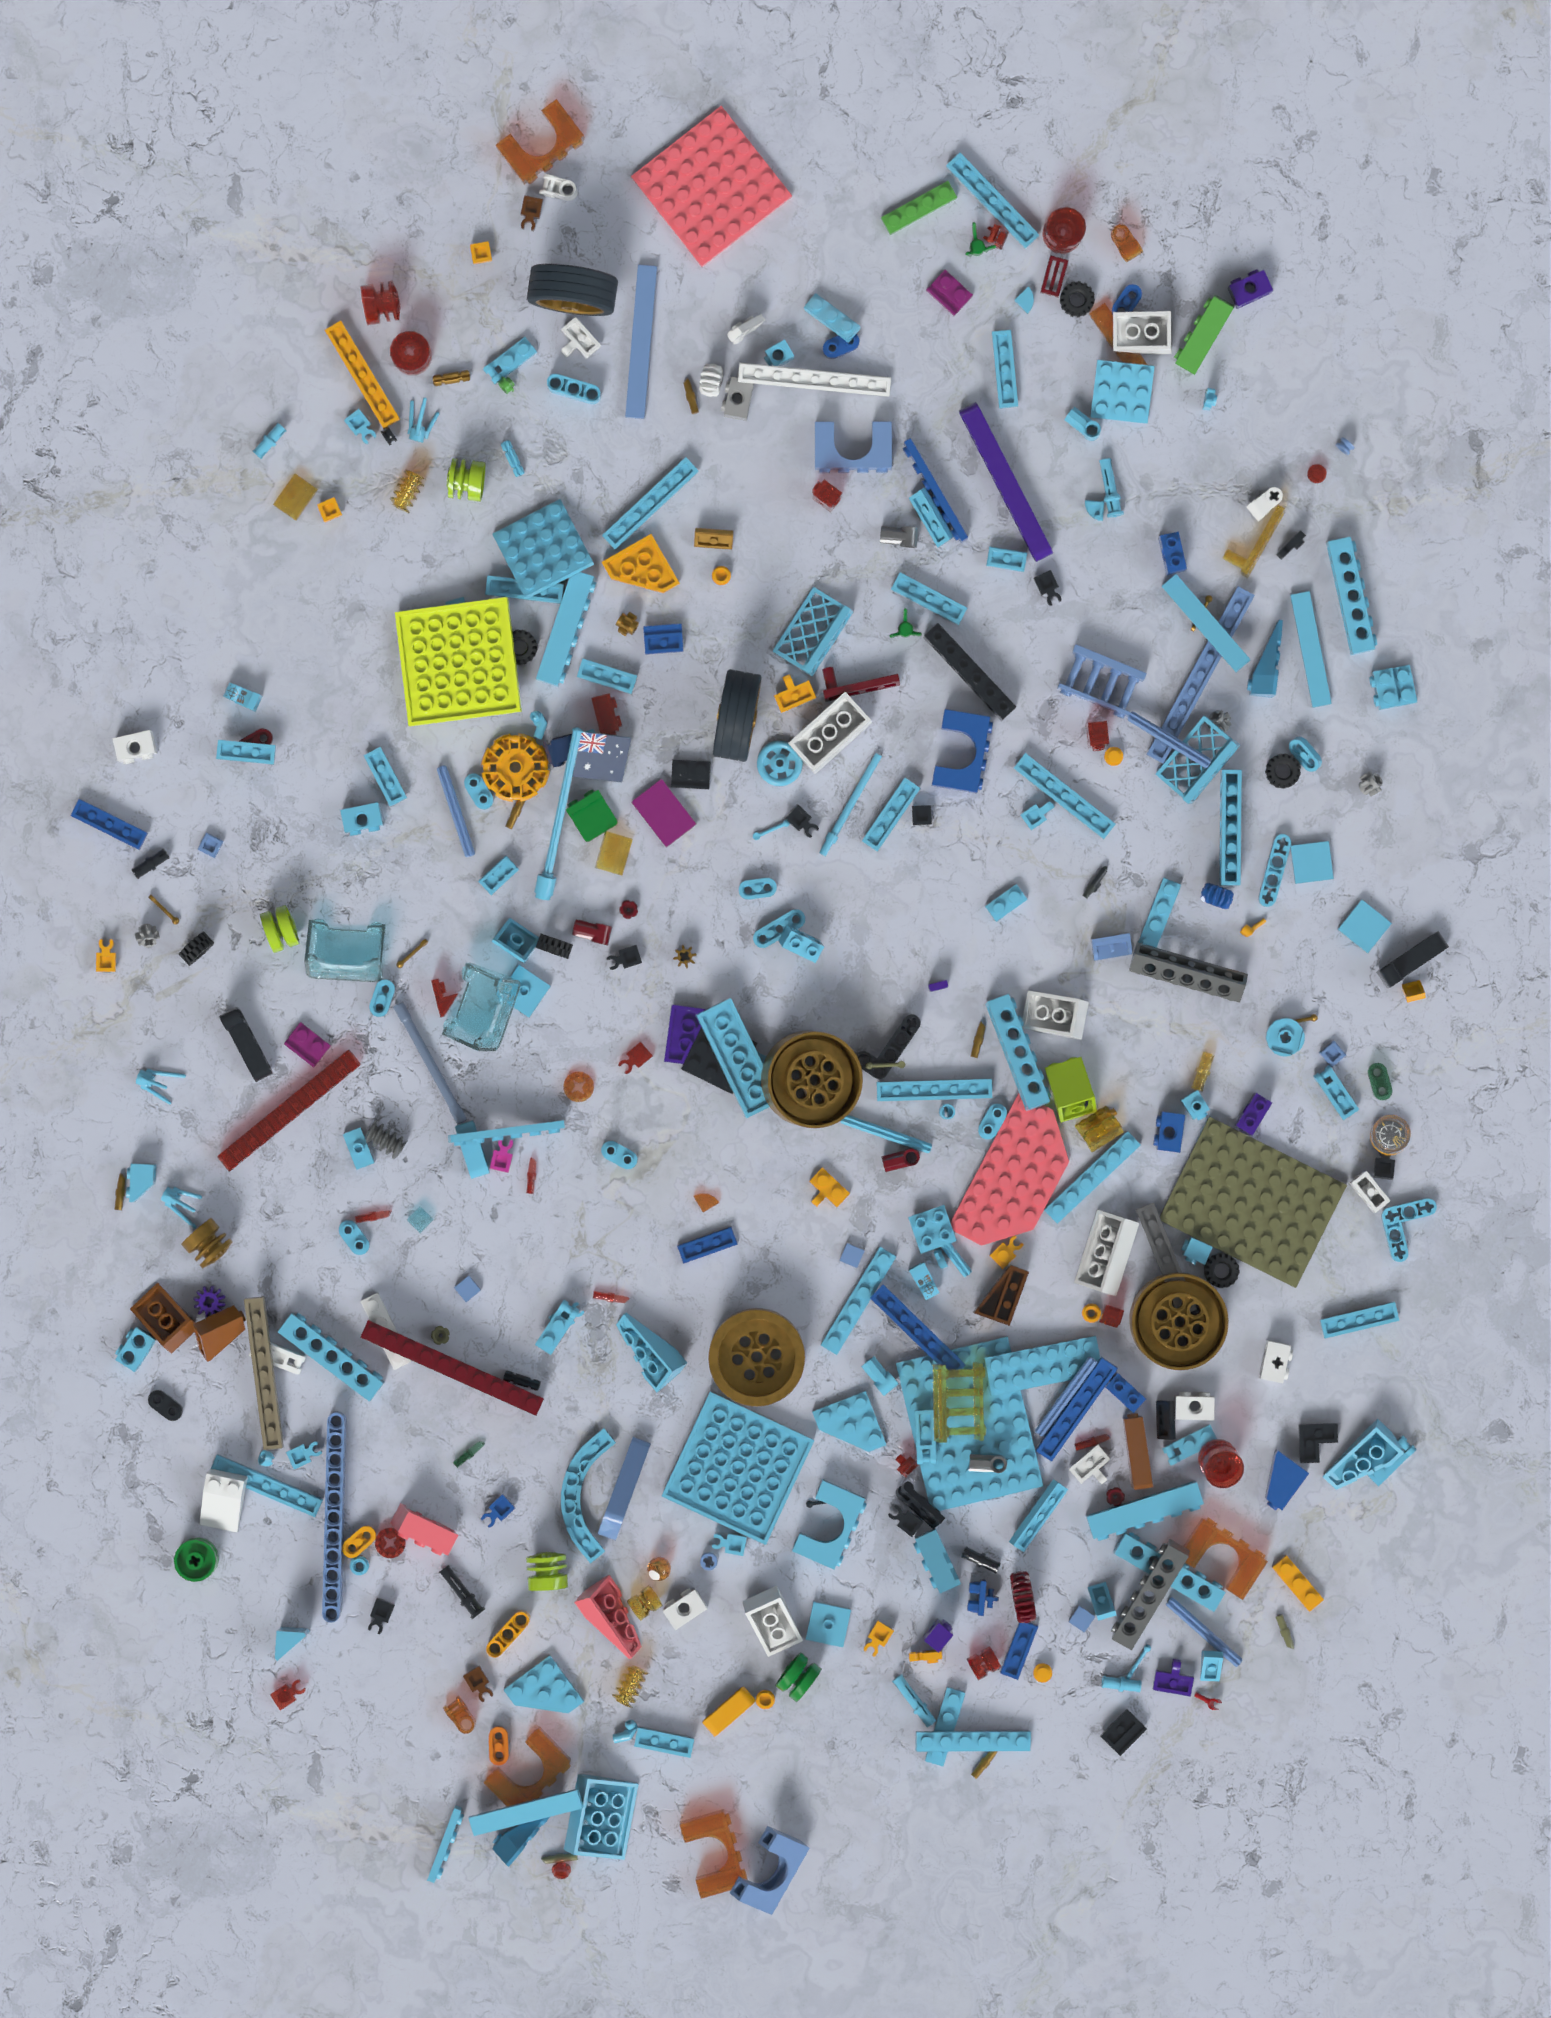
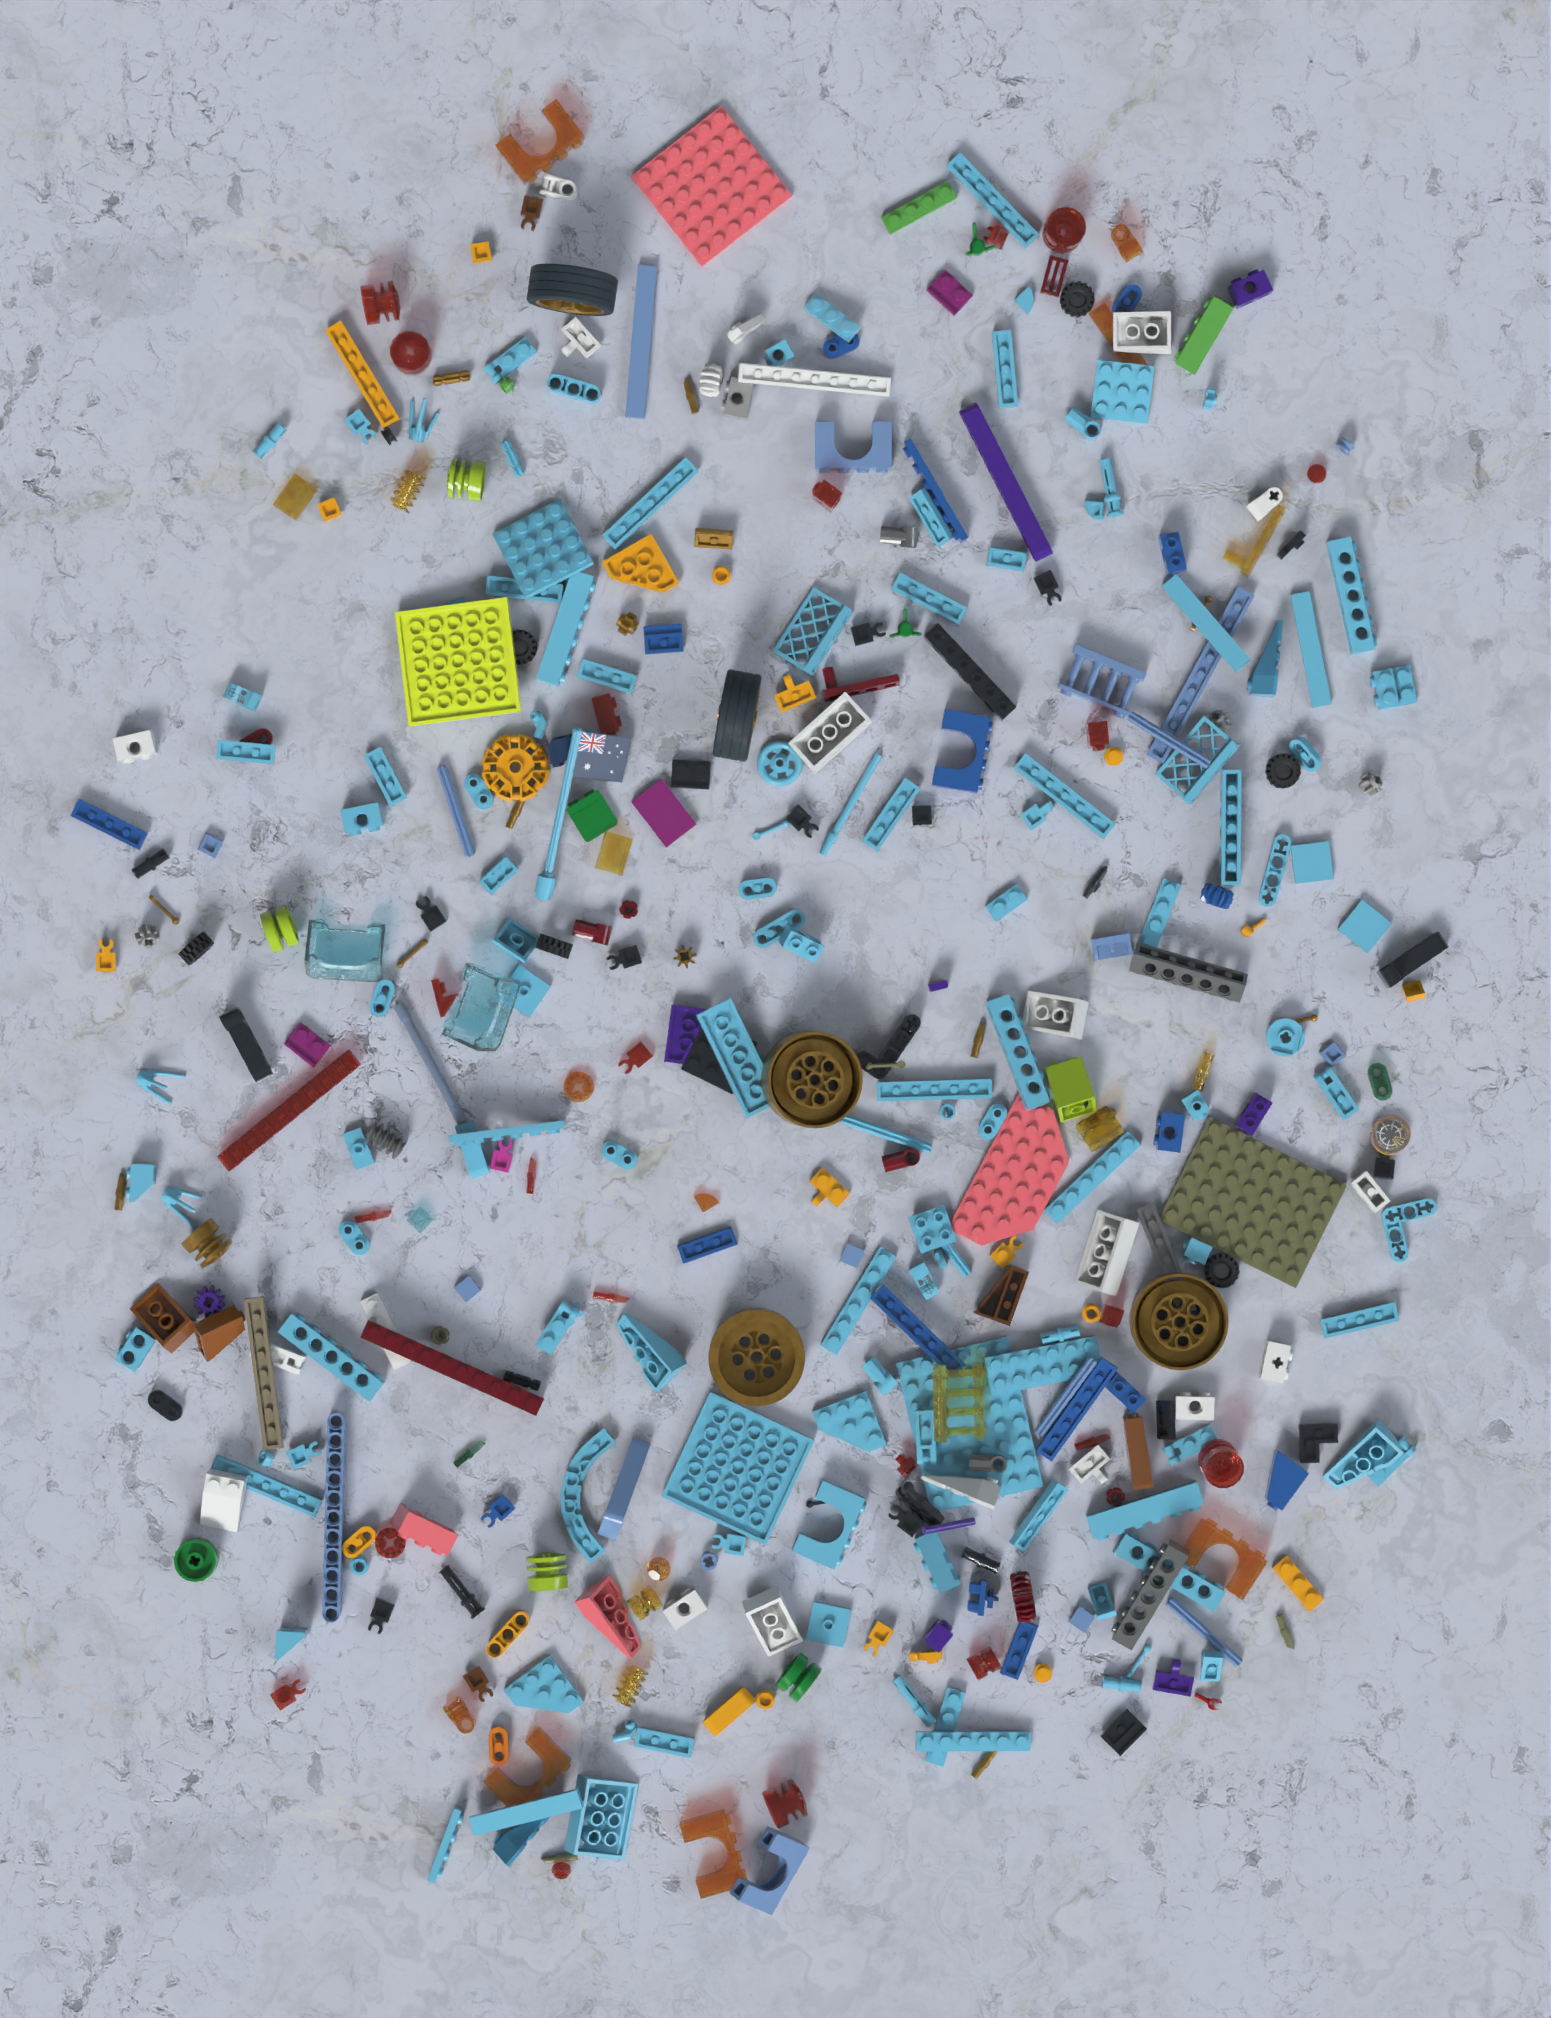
none -> black plate [416,896,447,932]
none -> clear red wheel [762,1778,808,1829]
none -> black plate [850,622,886,647]
none -> white wedge [920,1474,1001,1509]
none -> dark purple bar [922,1517,976,1535]
none -> medium azure pin [1040,1324,1080,1345]

